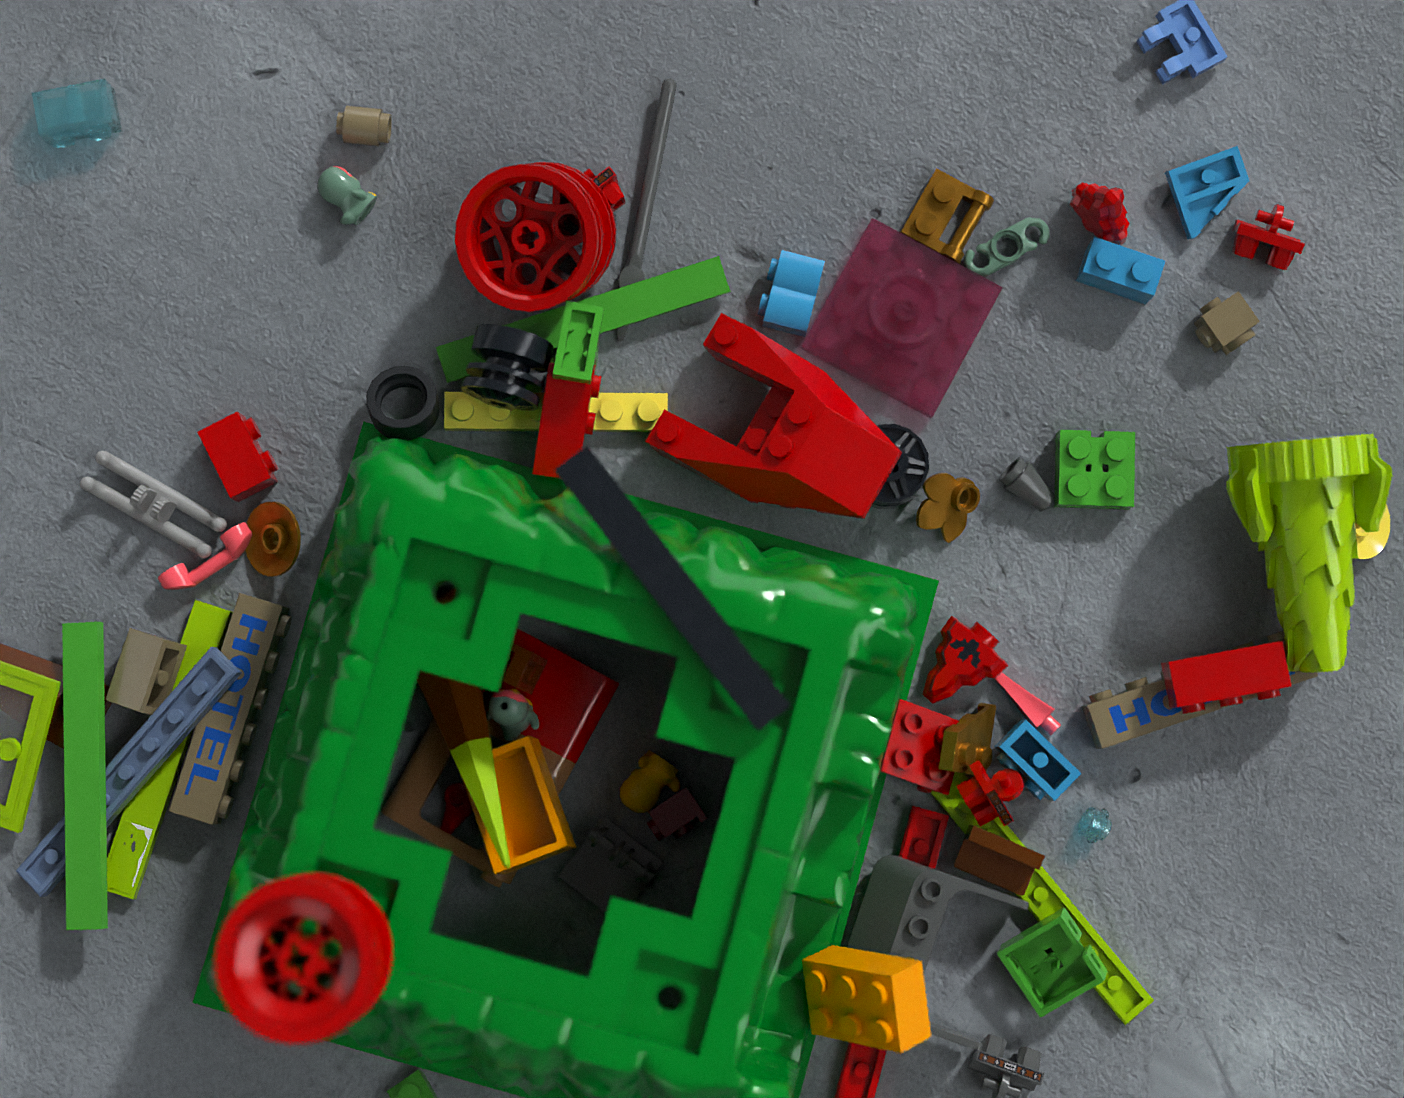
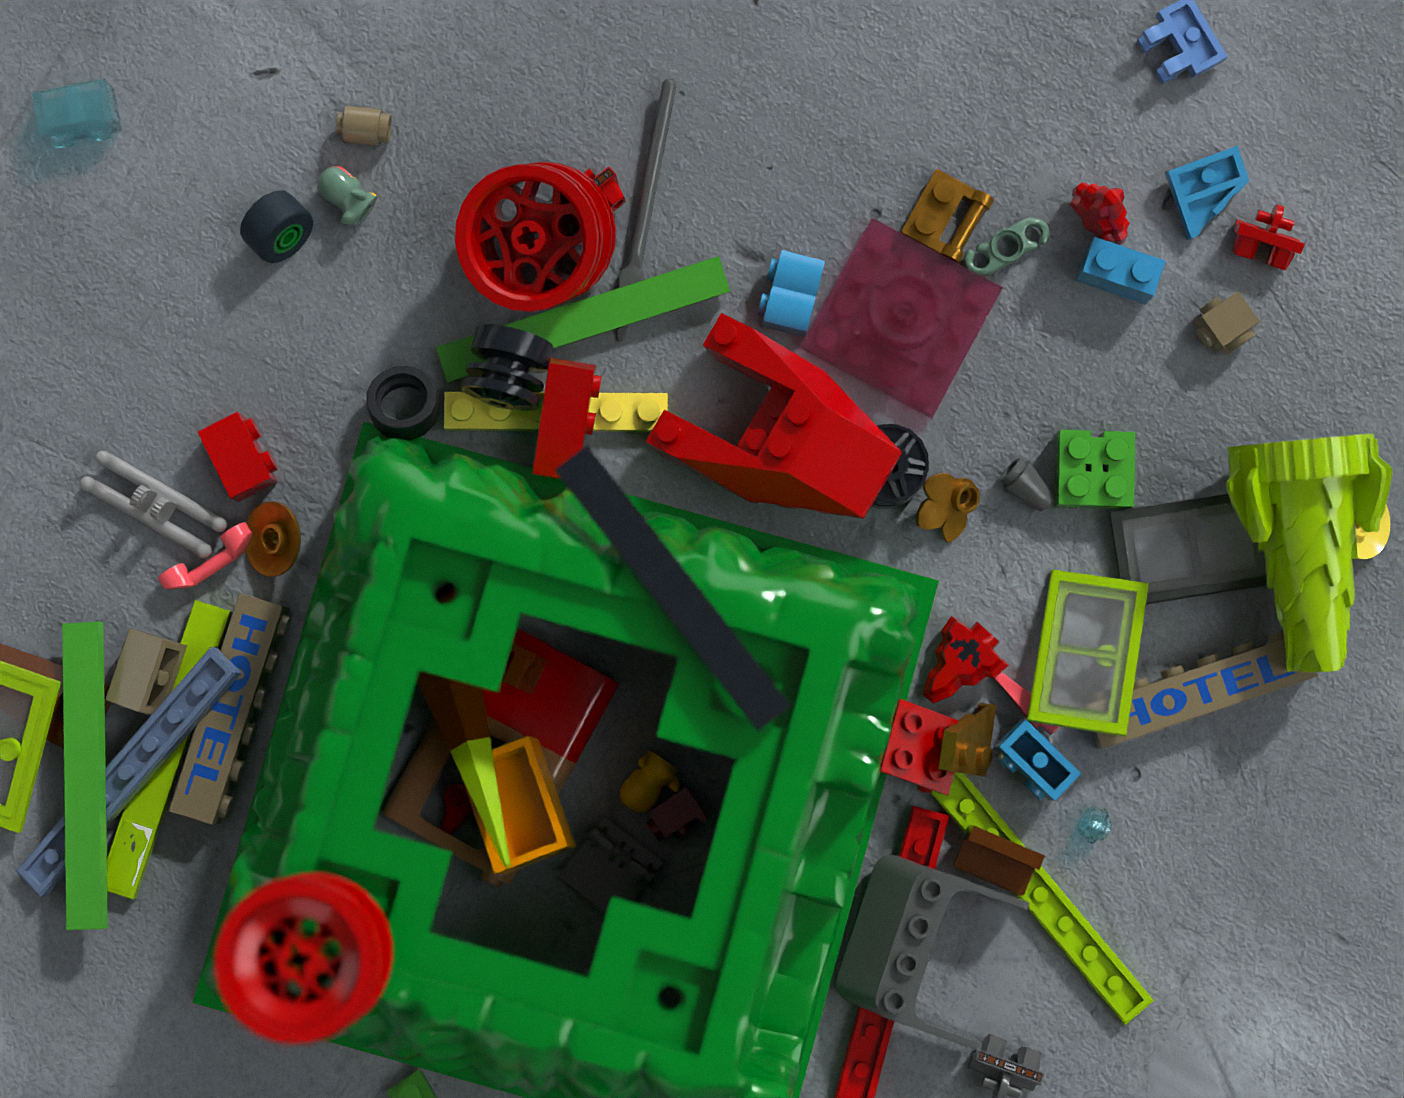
sand green animal [487,689,539,741] -> none
bright green bracket [553,301,604,384] -> none
light orange piece [802,945,931,1053] -> none
red hips [956,760,1024,827] -> none
bright green piece [997,907,1108,1018] -> none
red brick [1161,641,1292,714] -> none
none -> black wheel [240,190,313,263]
none -> clear door [1027,570,1149,737]
none -> clear door [1109,493,1267,607]

